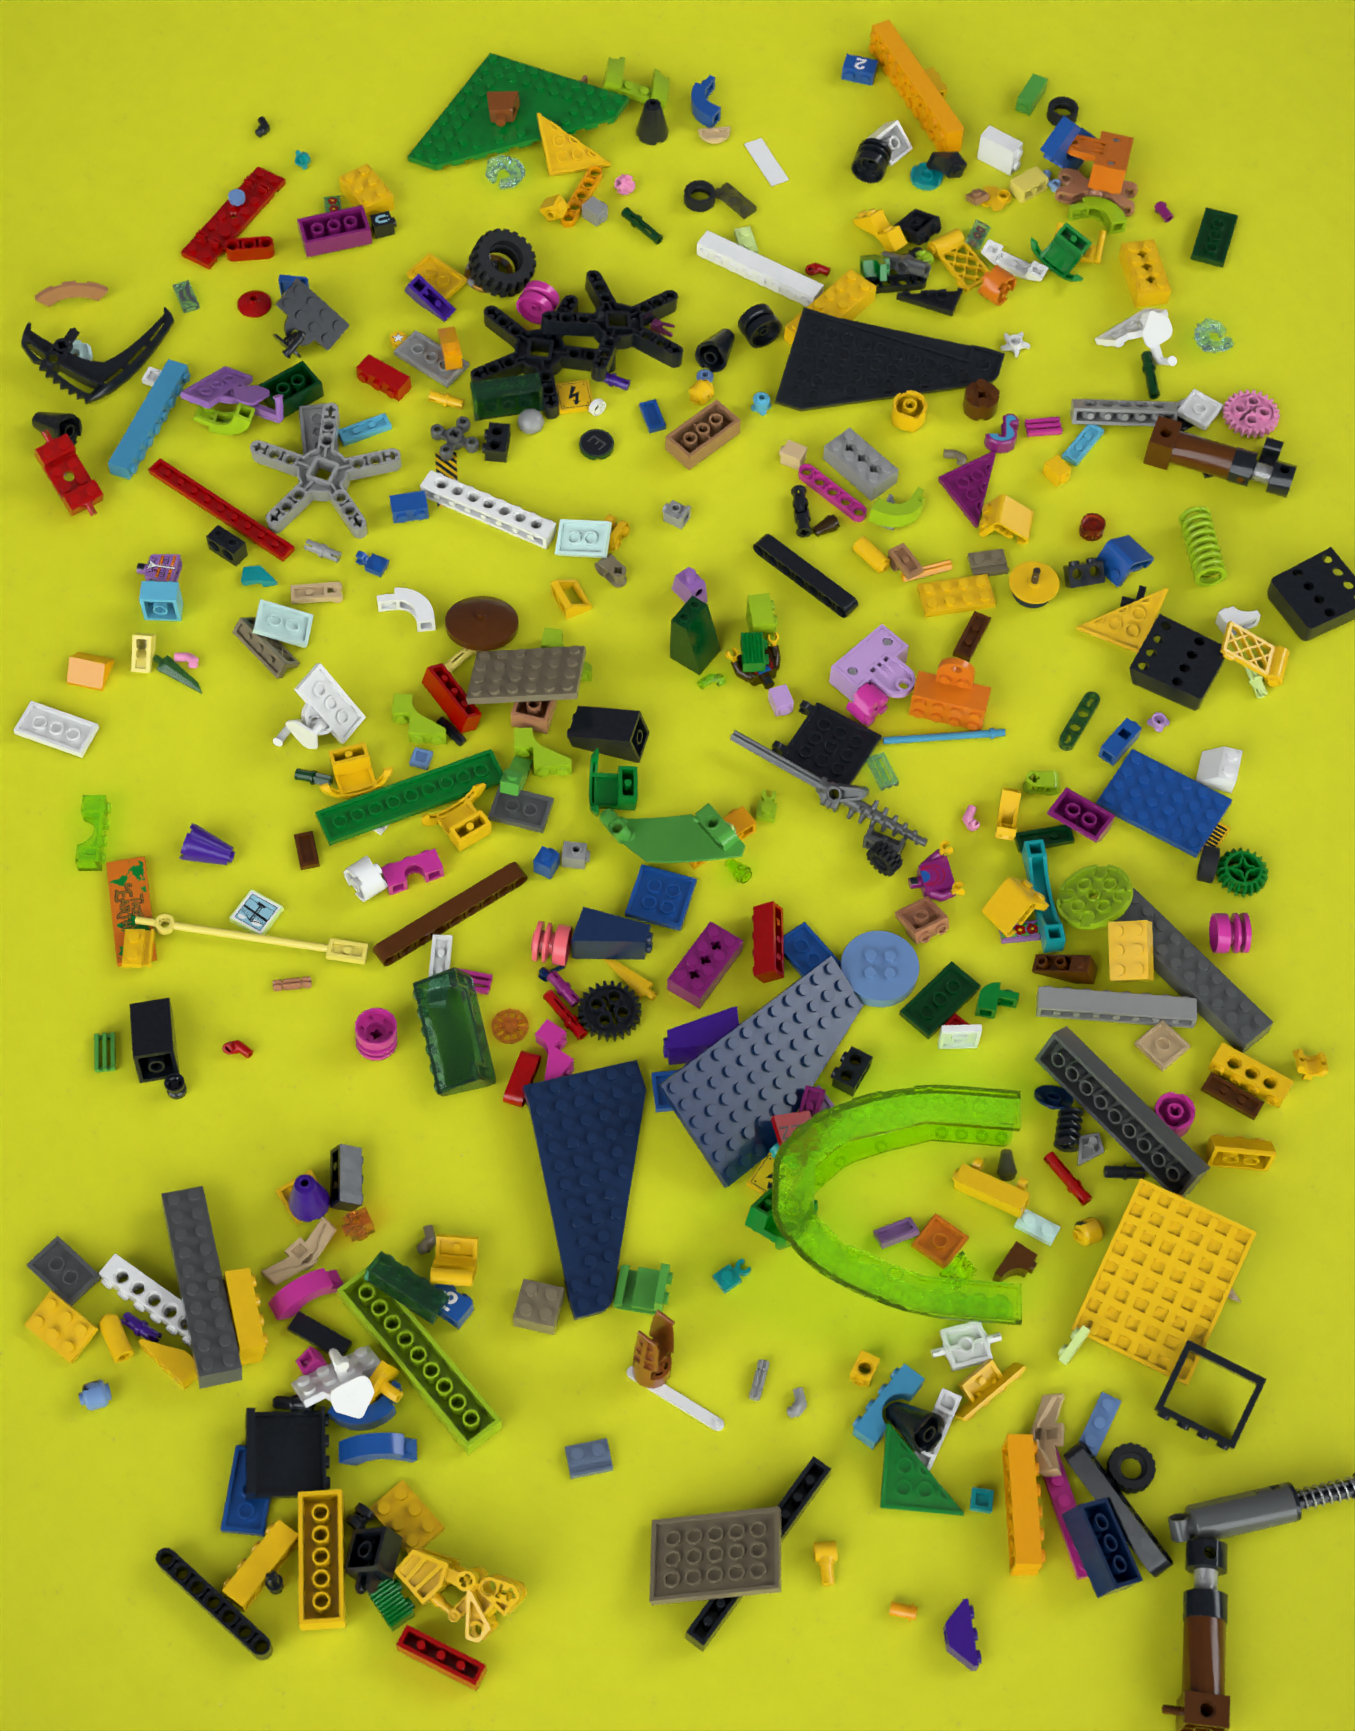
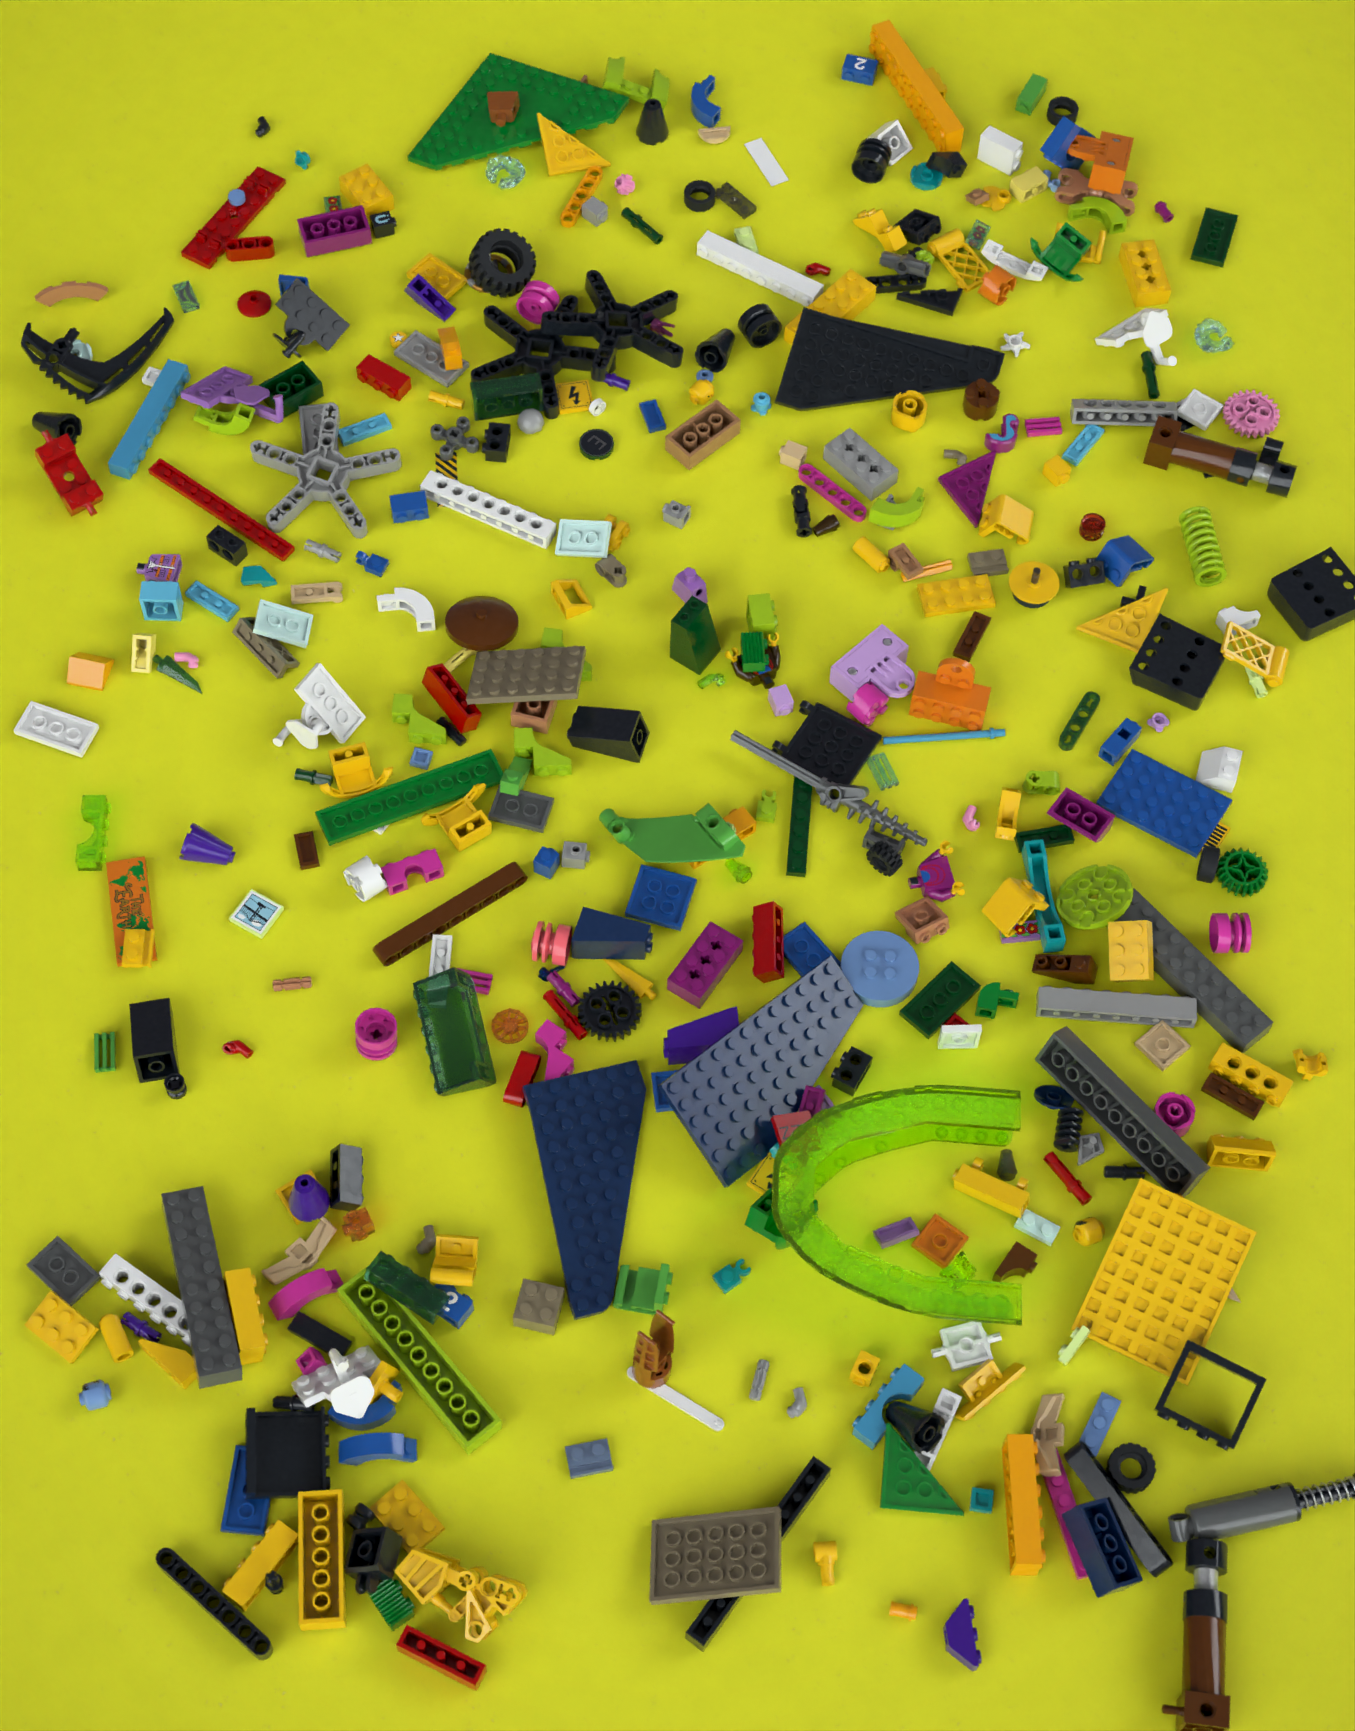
light yellow bar [135,914,369,965] -> none
yellow brick [539,194,569,222] -> none
green piece [589,748,638,817] -> none
black beam [753,534,858,618] -> none
green brick [860,255,890,281] -> none
none -> medium azure tile [185,580,239,622]
none -> dark green plate [786,776,812,877]

